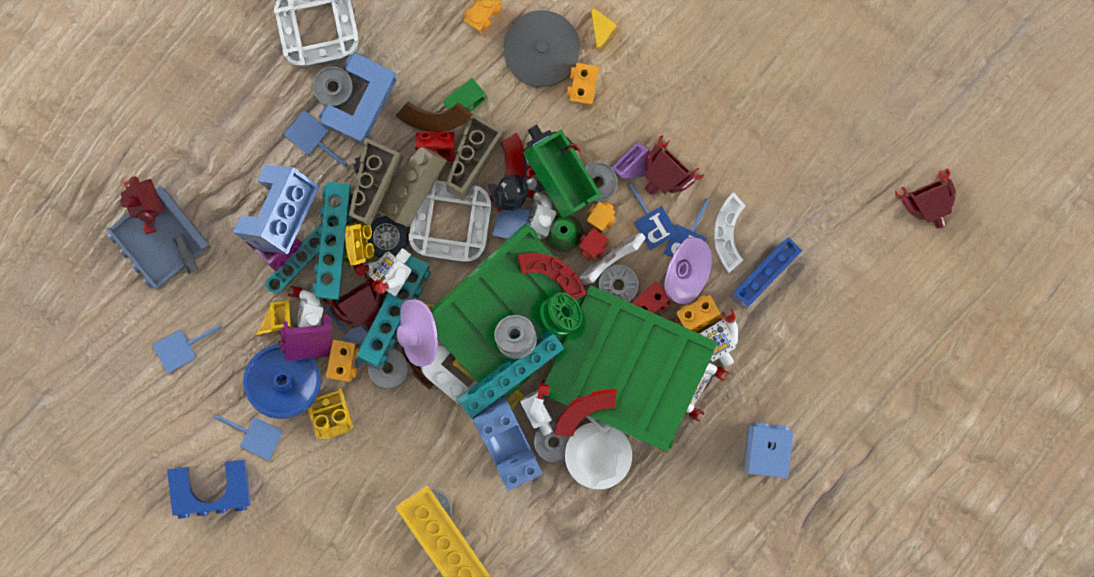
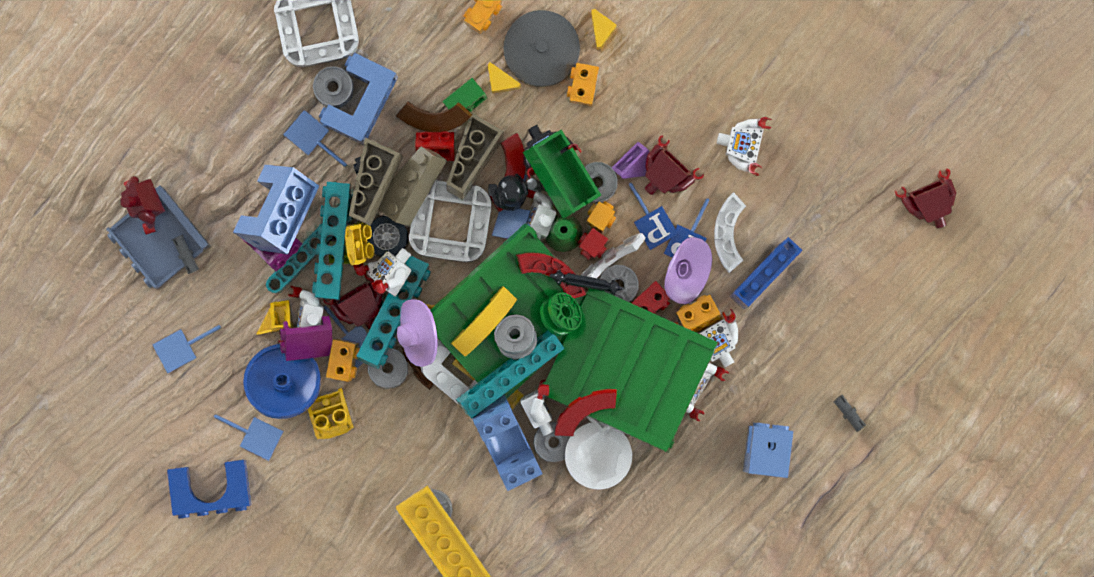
none -> yellow slope [451,286,517,356]
none -> yellow slope [488,62,521,94]
none -> black wheel [549,270,623,295]
none -> torso [717,117,772,176]
none -> dark grey pin [833,394,866,432]

